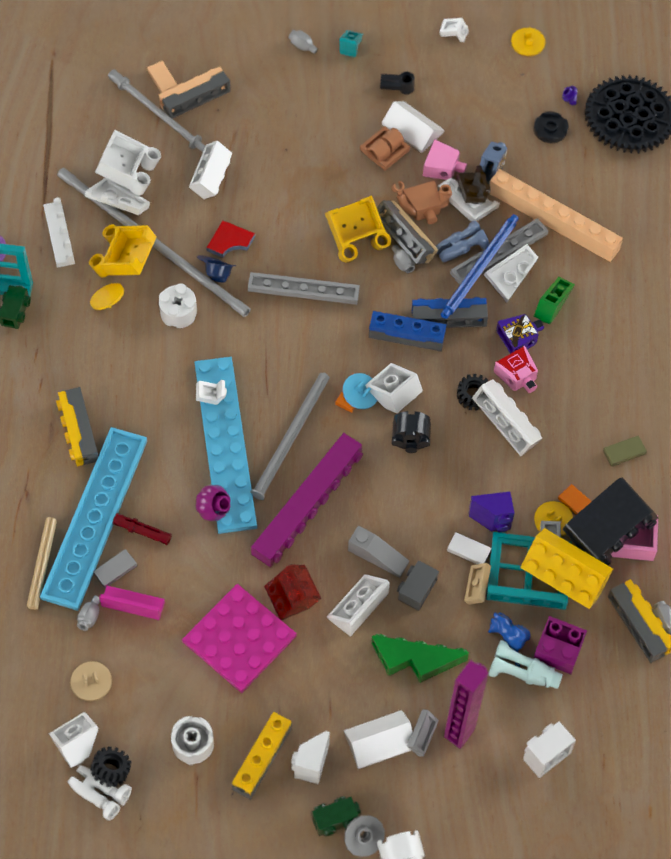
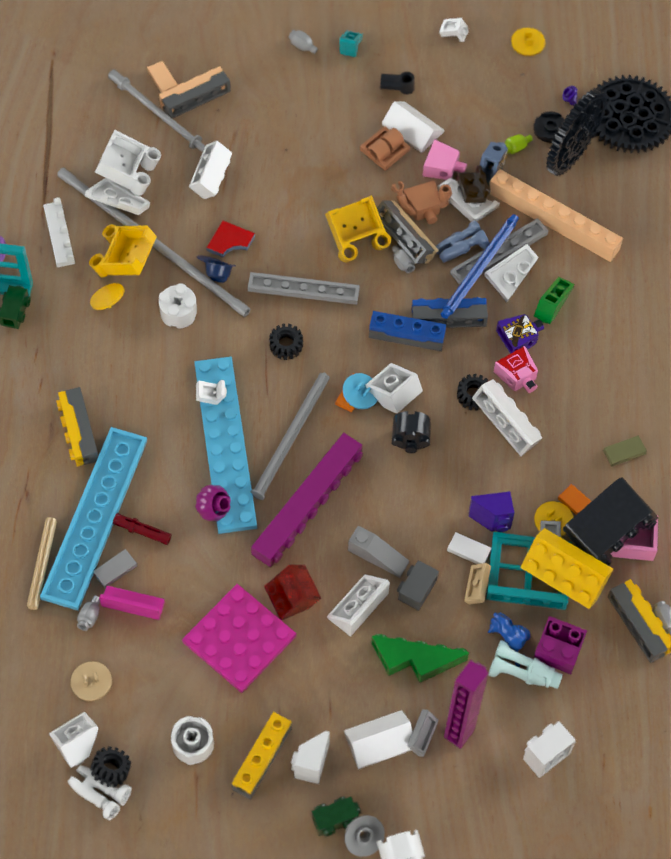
none -> black tyre [269,323,303,360]
none -> lime plant [504,134,533,154]
none -> black gear [546,89,607,176]

